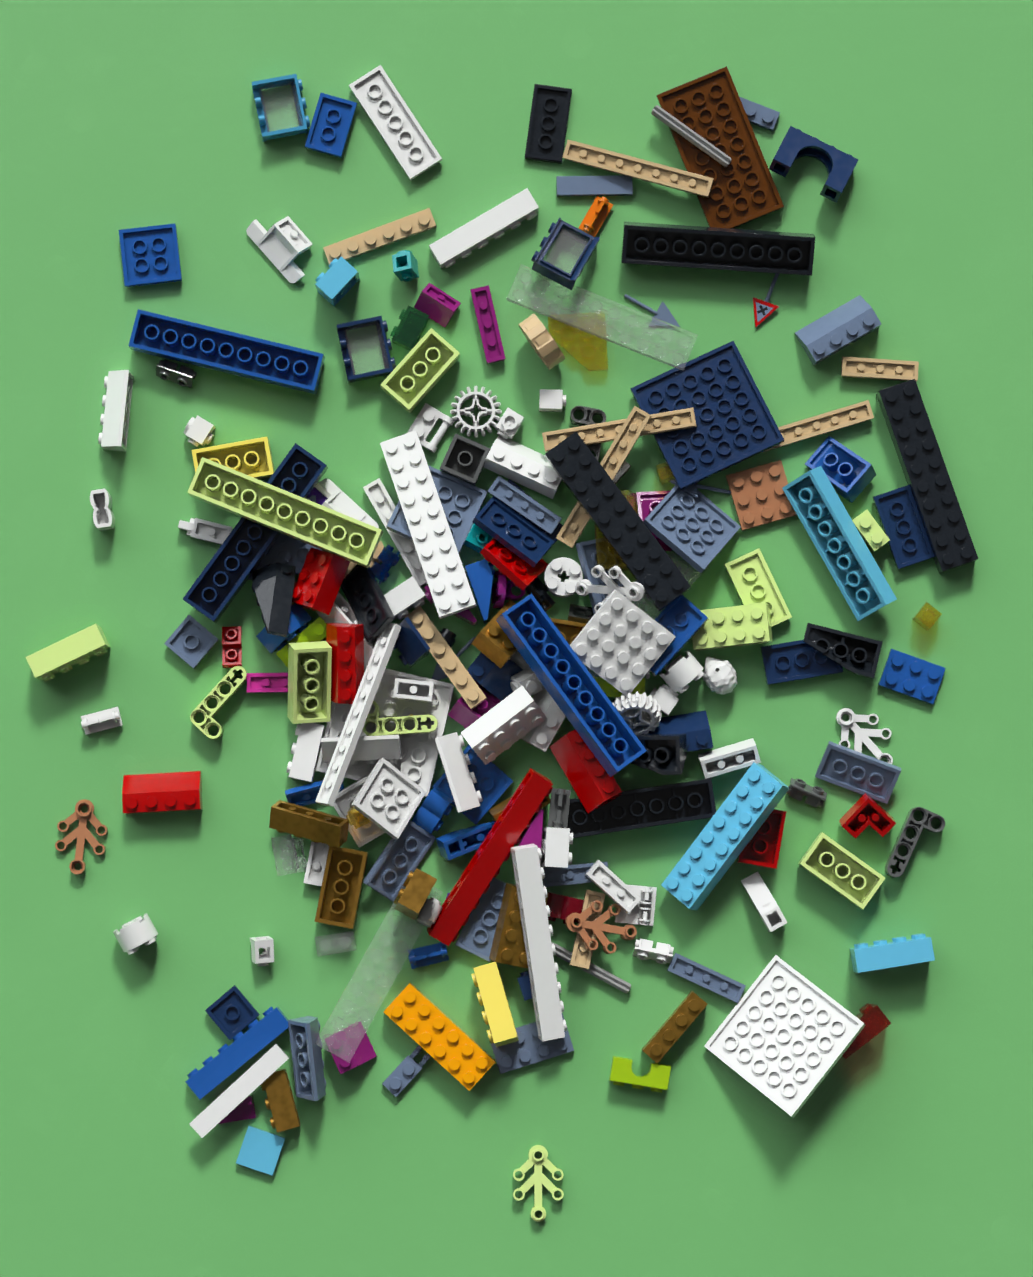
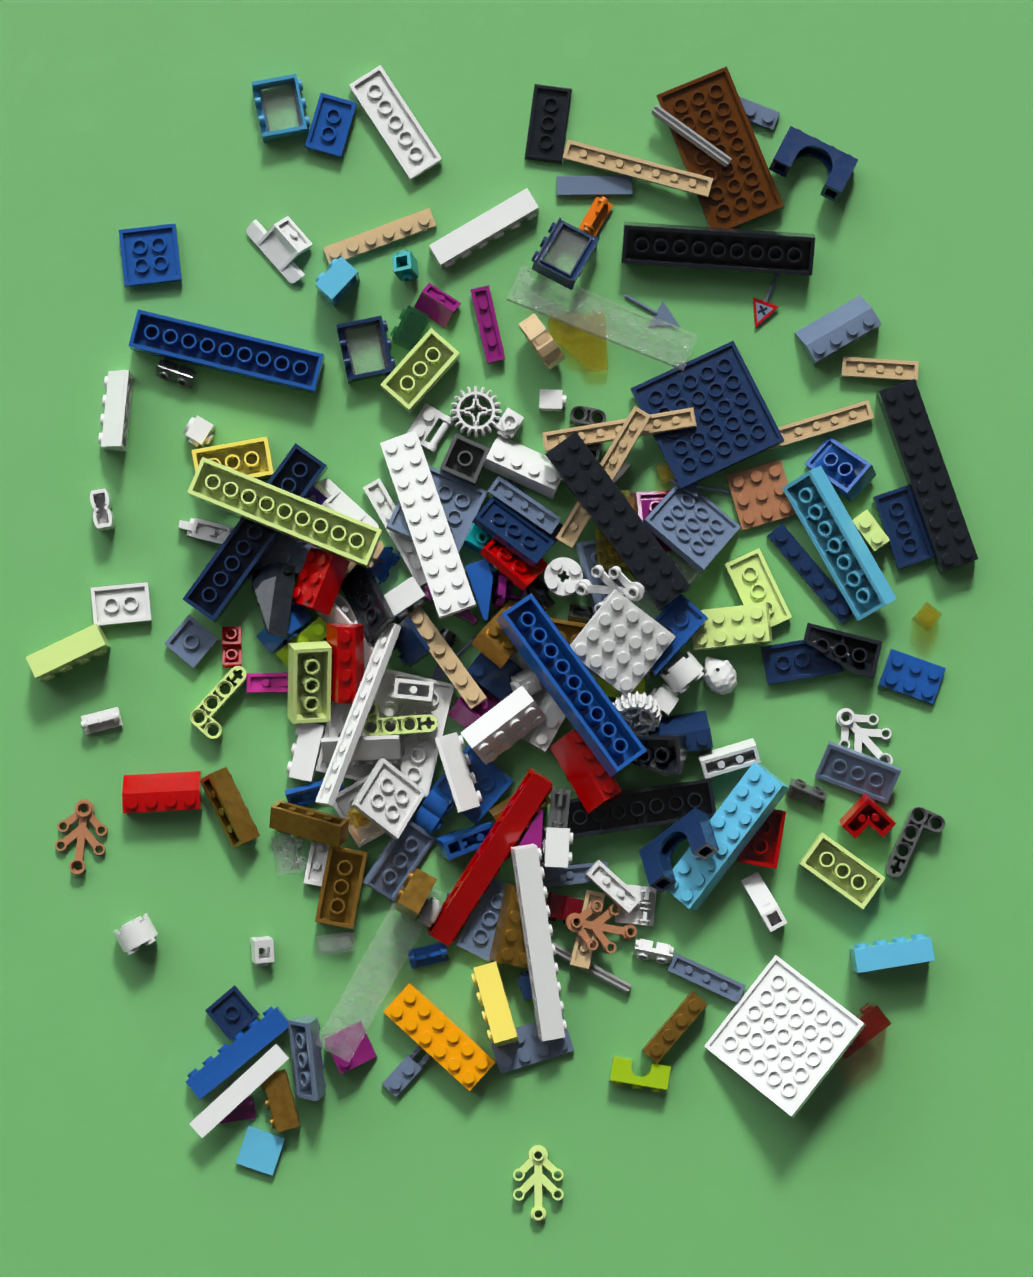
none -> white plate [91,582,152,626]
none -> pearl gold brick [200,767,260,849]
none -> dark blue arch [639,807,719,892]
none -> dark blue plate [767,523,853,623]

